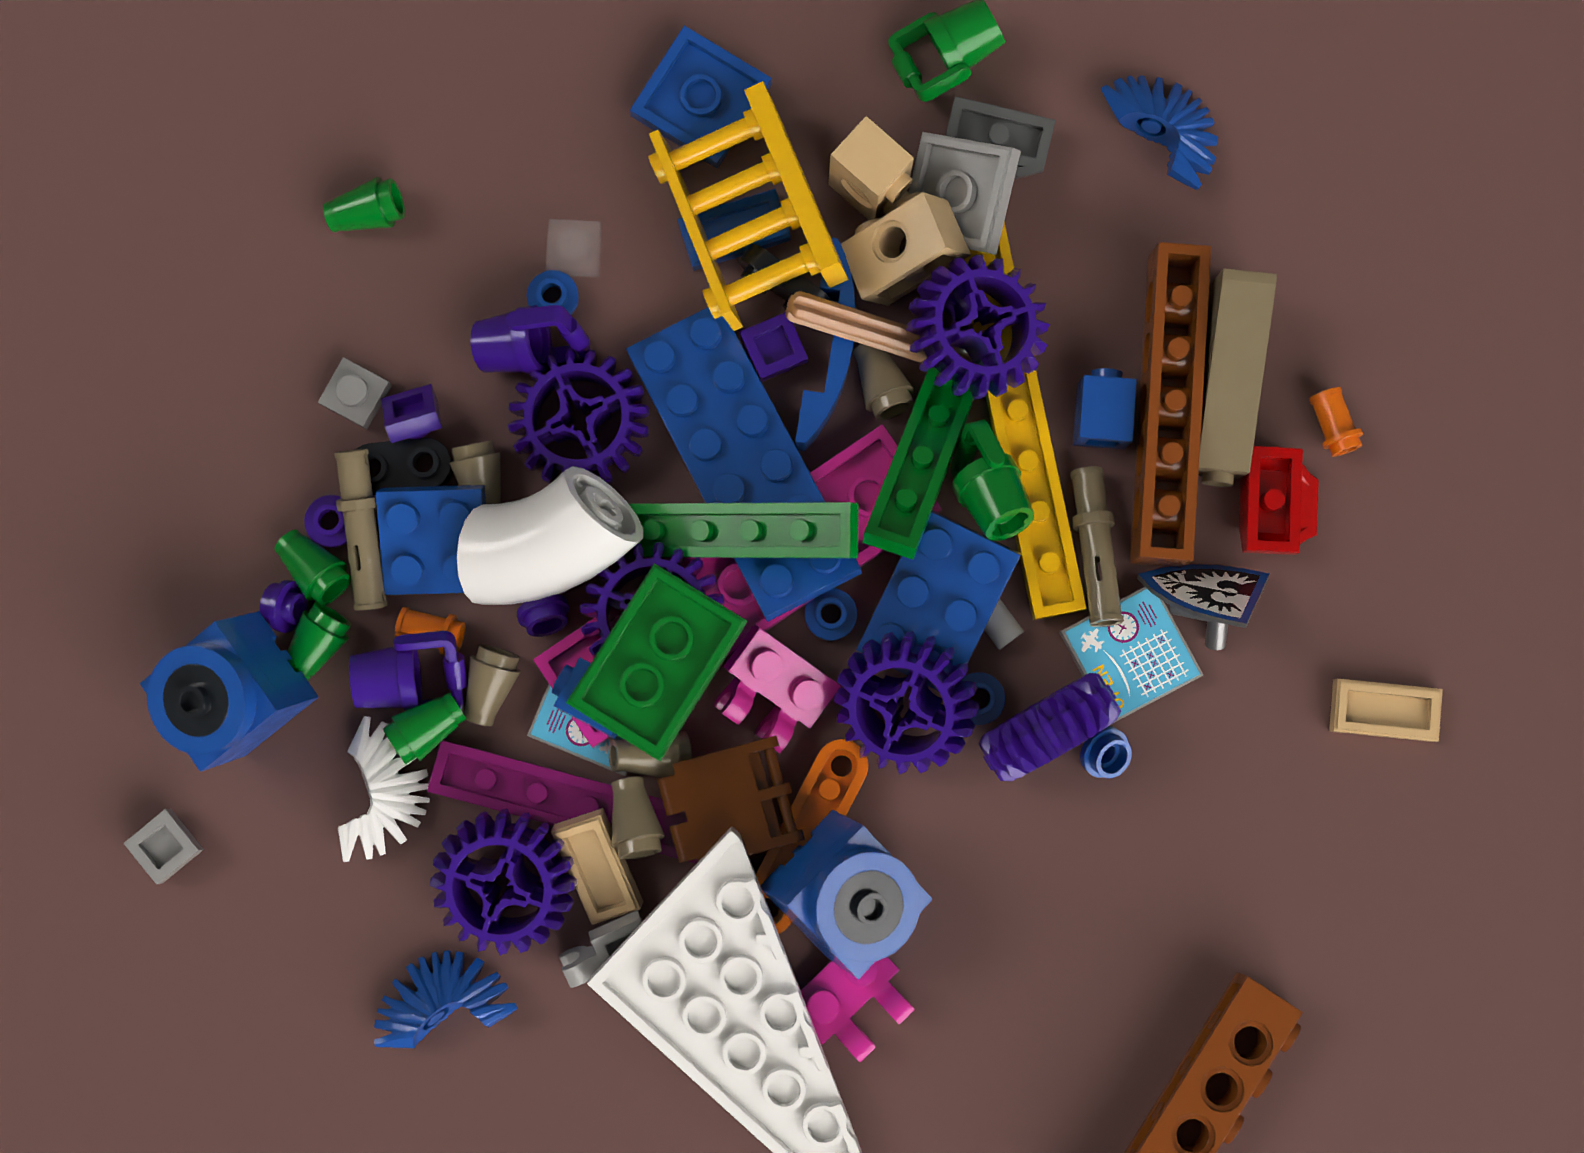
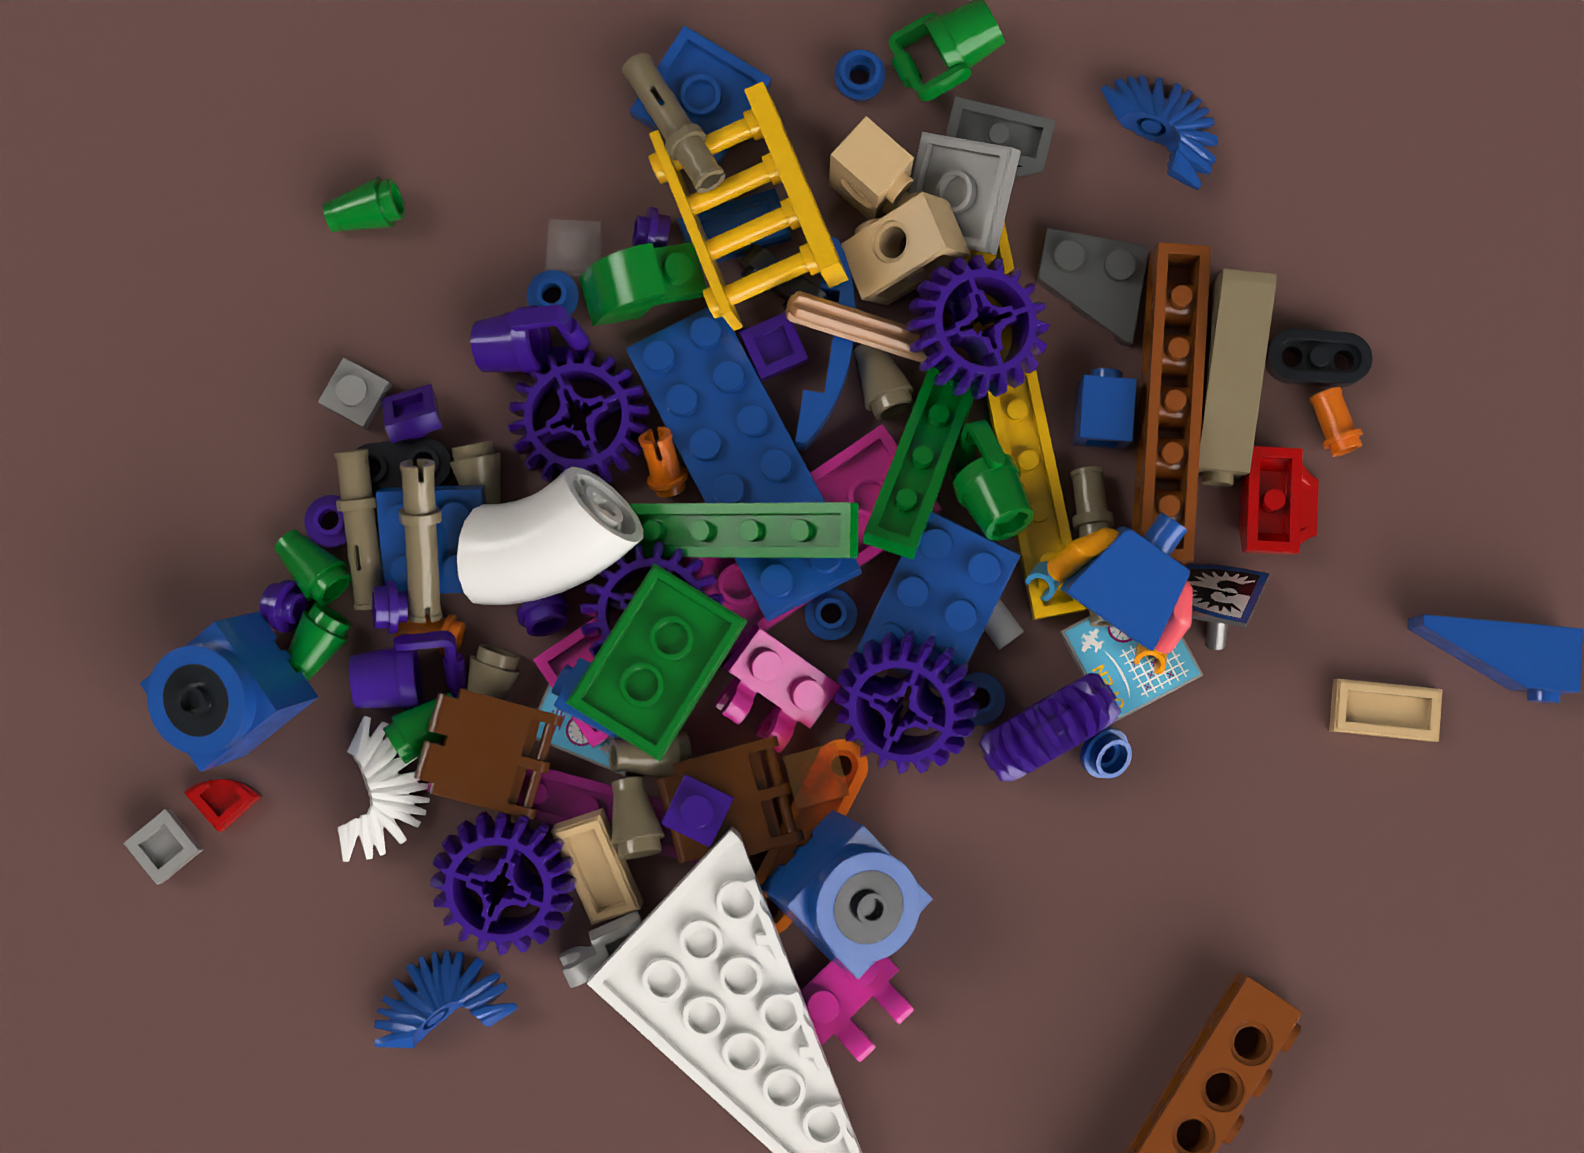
none -> red tile [184,779,262,832]
none -> dark purple plate [372,580,408,634]
none -> dark tan pin [398,459,442,623]
none -> reddish brown plate [414,688,564,820]
none -> green brick [579,242,706,327]
none -> dark tan pin [622,53,725,193]
none -> dark purple plate [632,207,670,248]
none -> orange pin [638,427,688,498]
none -> dark purple plate [661,774,734,847]
none -> clear orange plate [783,743,849,809]
none -> blue plate [834,49,885,102]
none -> blue torso [1025,512,1193,674]
none -> dark grey wing [1036,228,1149,347]
none -> black plate [1265,328,1373,387]
none -> blue slope [1408,615,1583,703]

